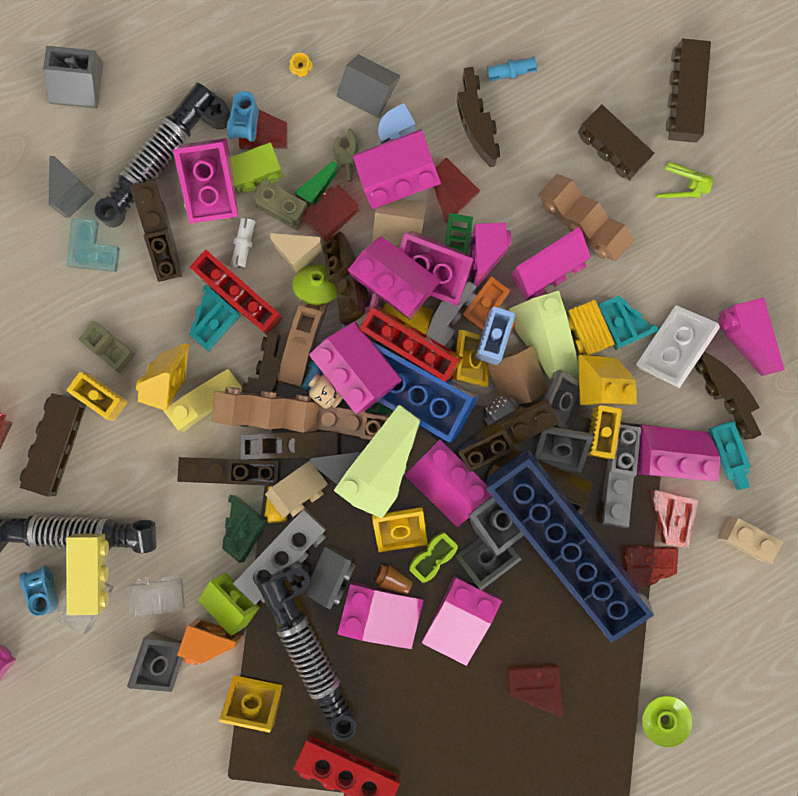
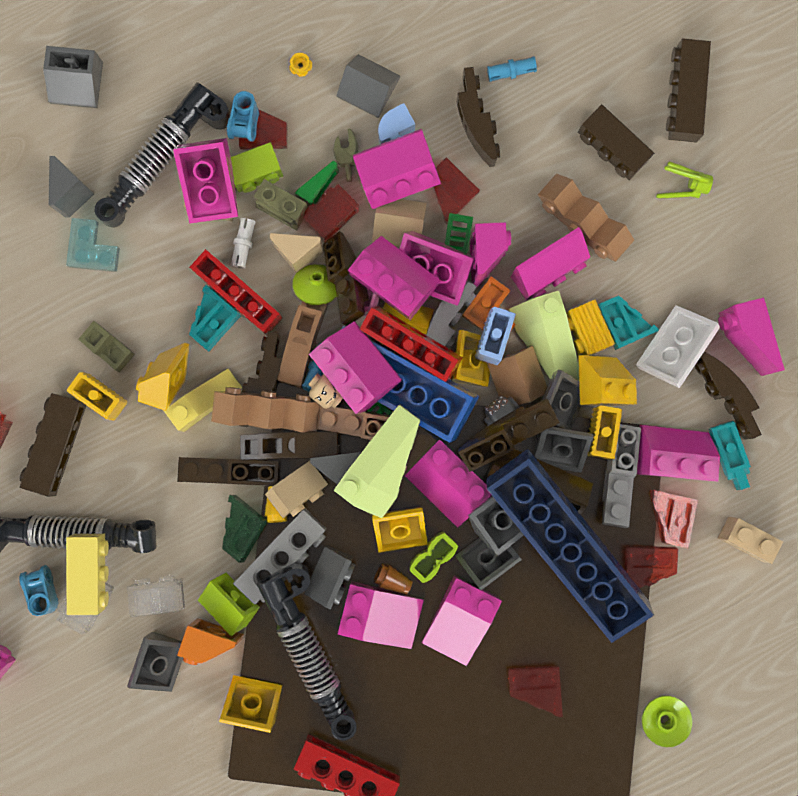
dark brown slope [130,179,182,282] -> none

